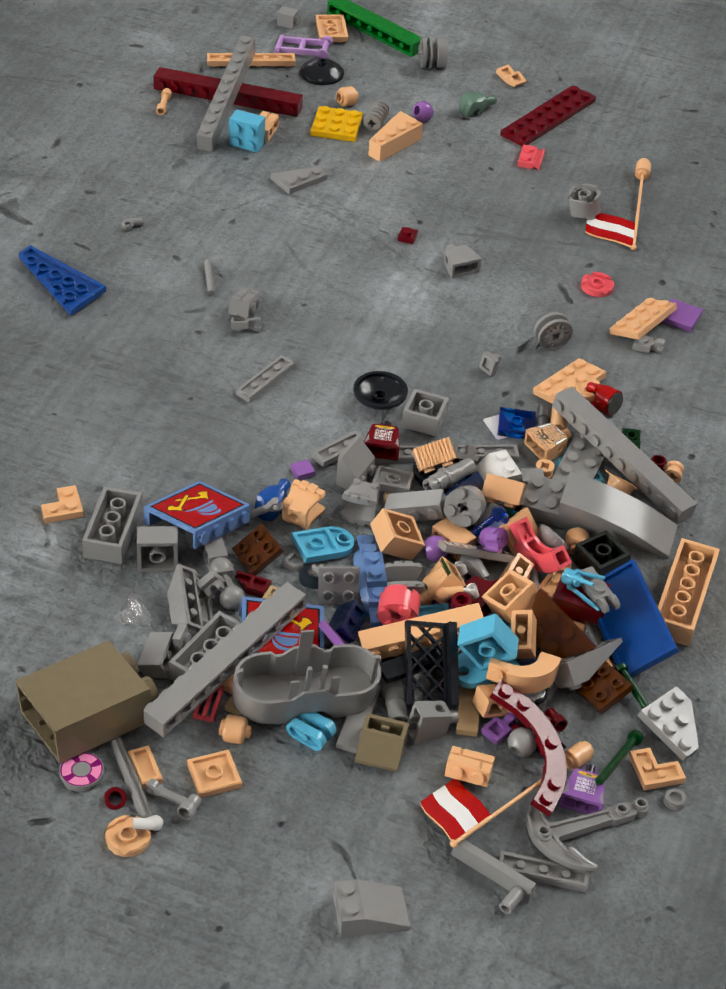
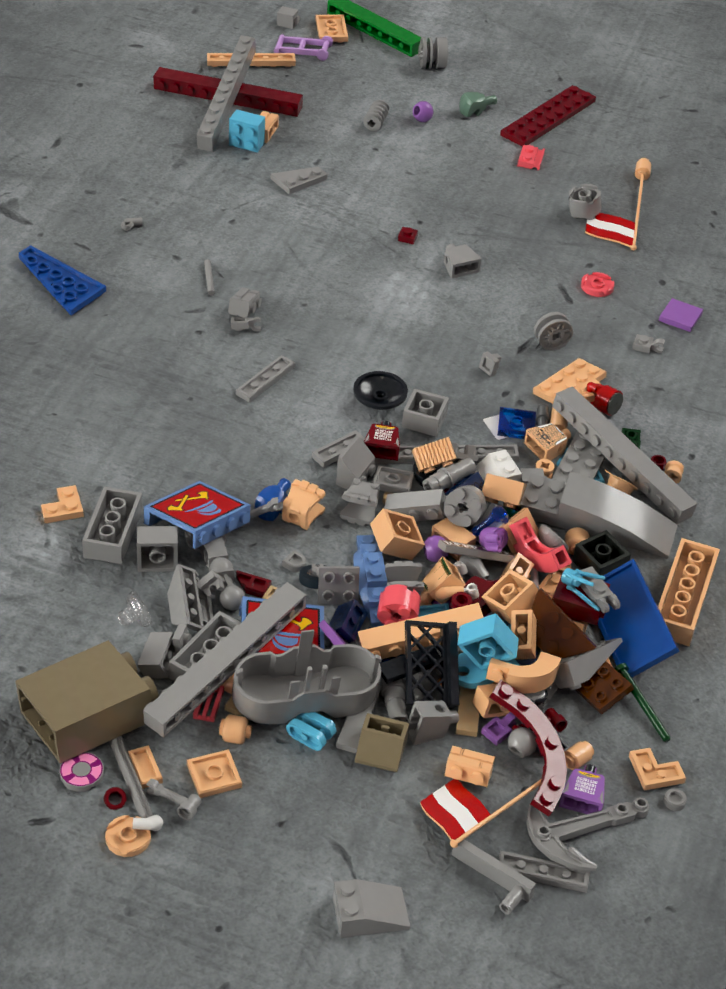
light nougat bar [156,88,172,115] -> none
reddish brown plate [232,523,284,576] -> none
medium lavender tile [291,459,315,480] -> none
medium azure tile [291,526,354,564] -> none
black dish [300,58,344,85] -> none
yellow plate [310,106,363,142] -> none
light nougat head [336,86,359,107] -> none
light nougat wedge [368,111,423,162] -> none
light nougat slope [496,64,527,87] -> none
dark green bar [595,730,643,785] -> none
light nougat plate [609,298,677,340] -> none
plate [637,686,699,761] -> none

